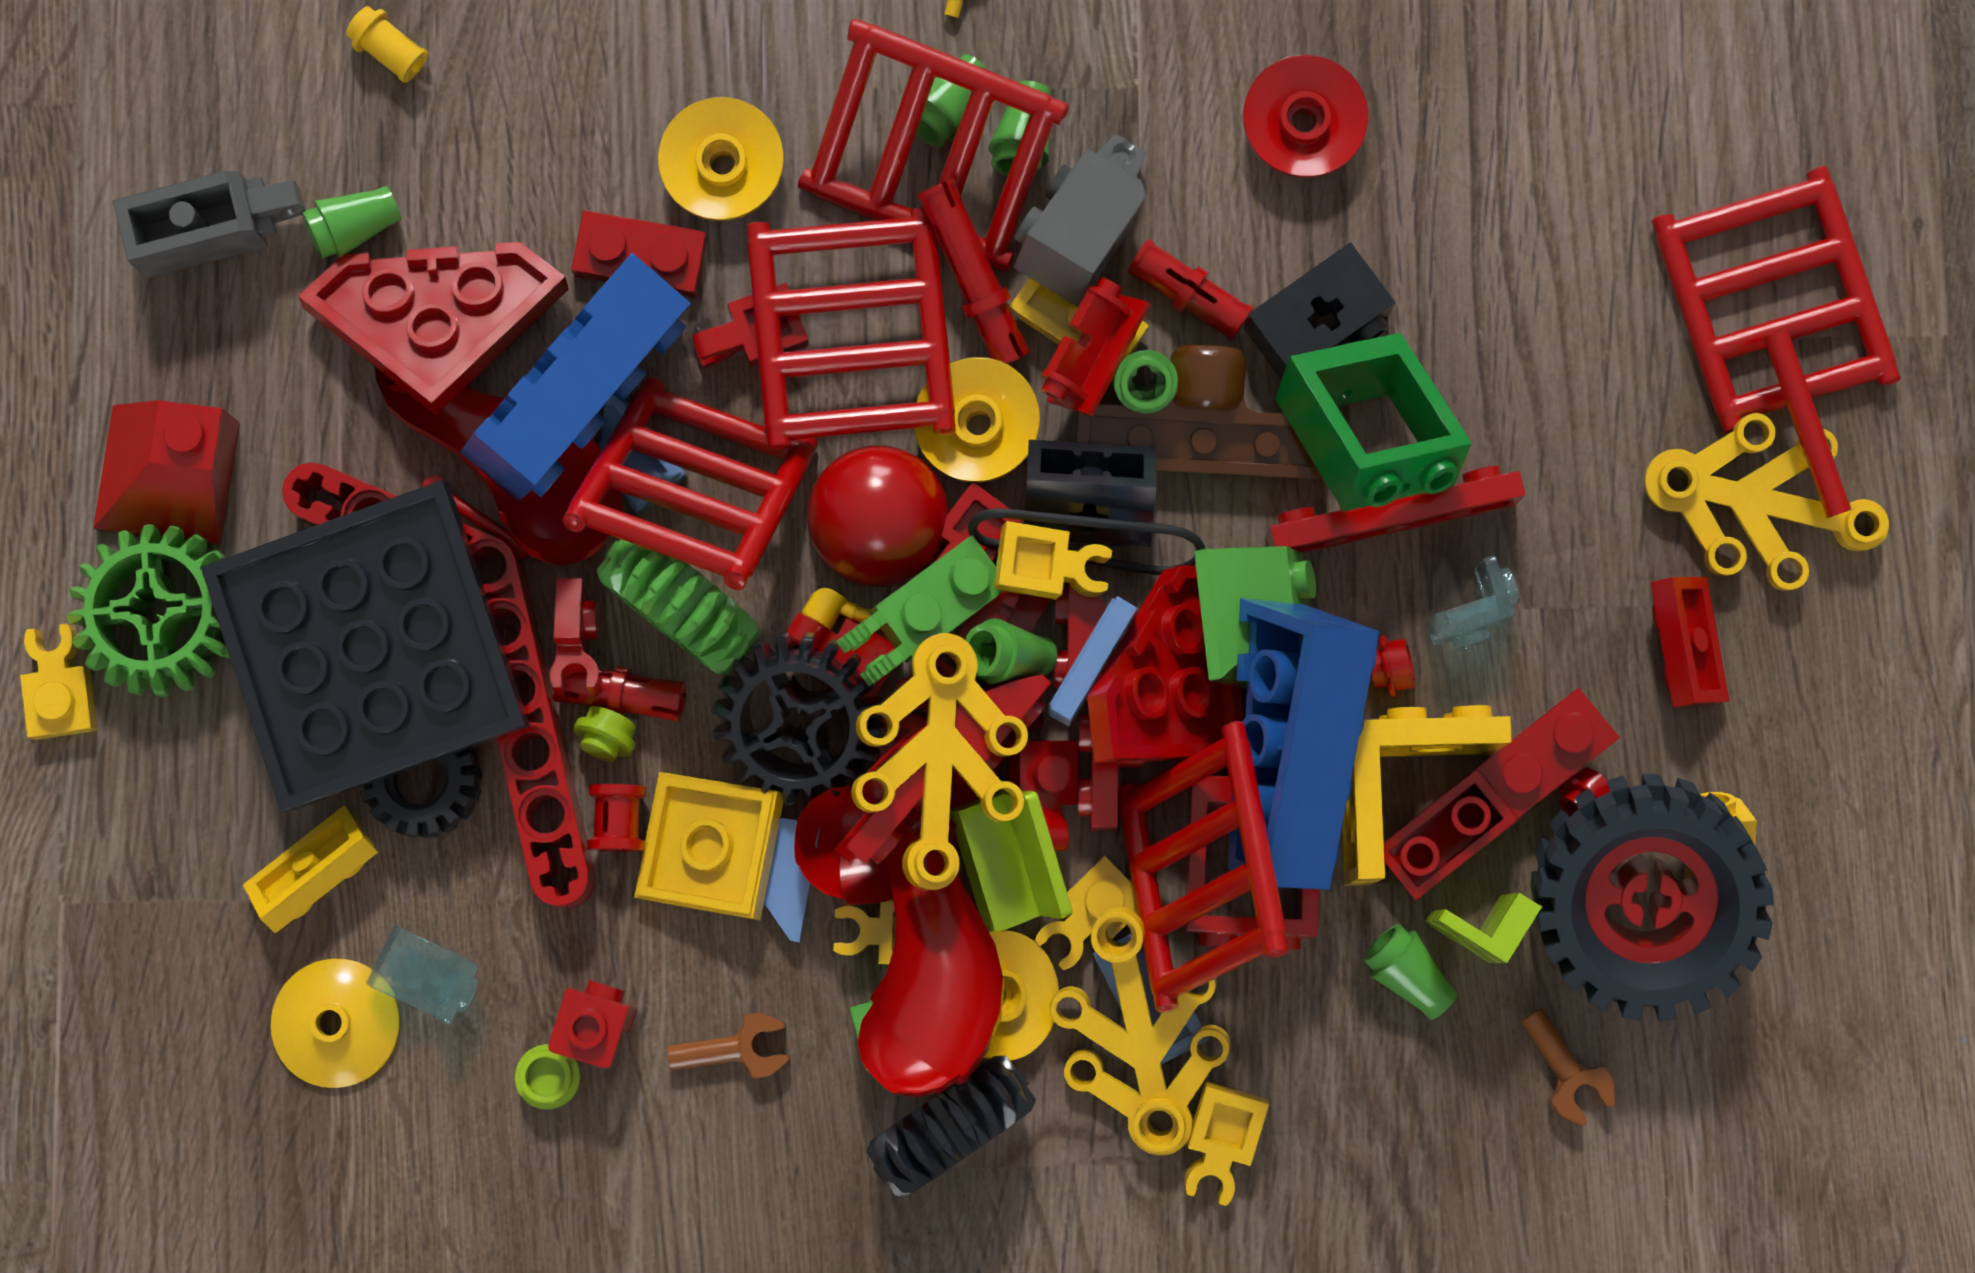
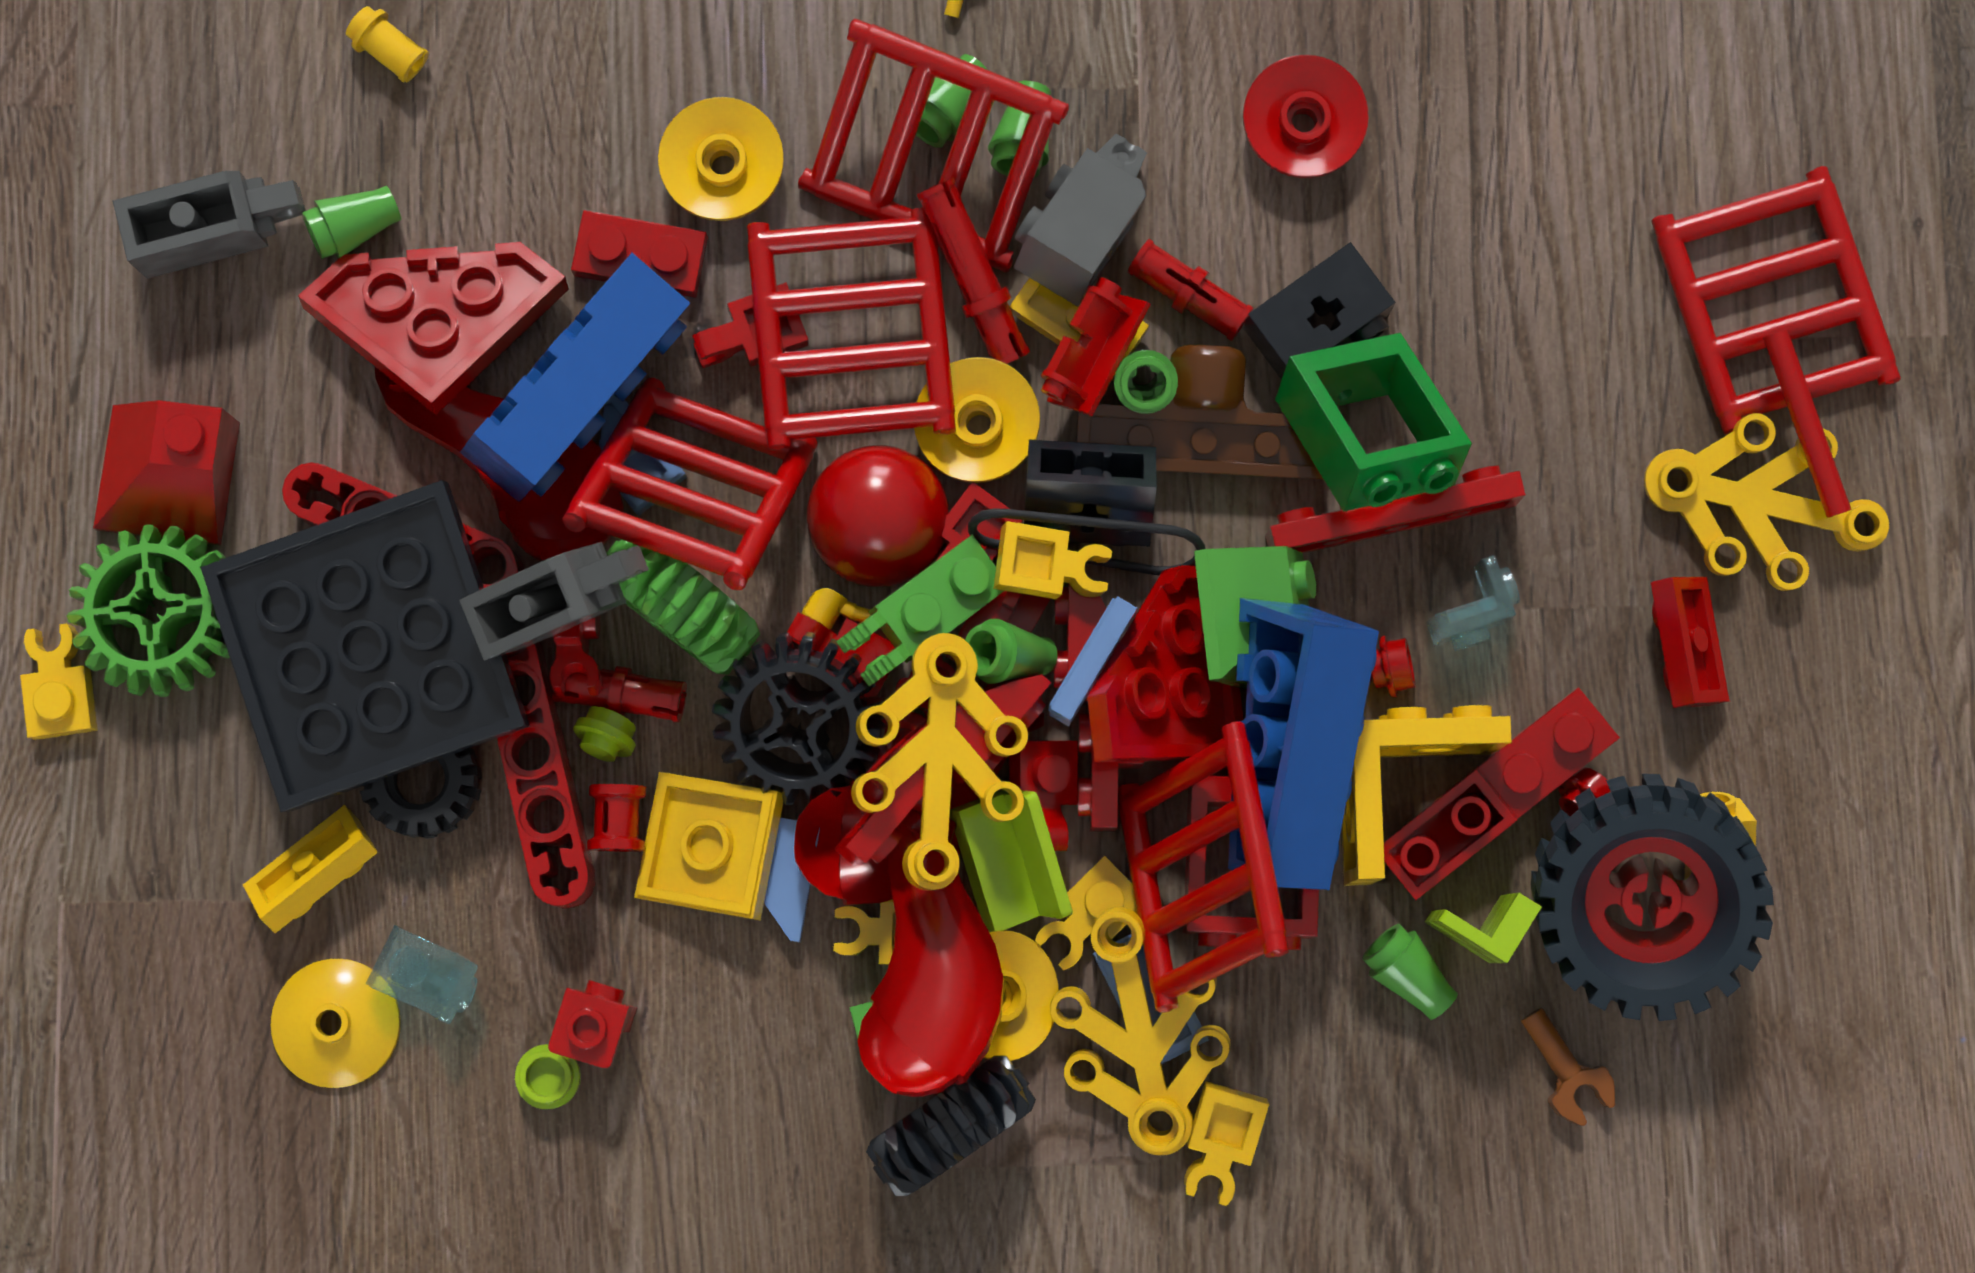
red hinge [422,475,530,559] -> none
dark orange bar [667,1013,790,1079] -> none
none -> dark grey hinge [459,542,649,661]

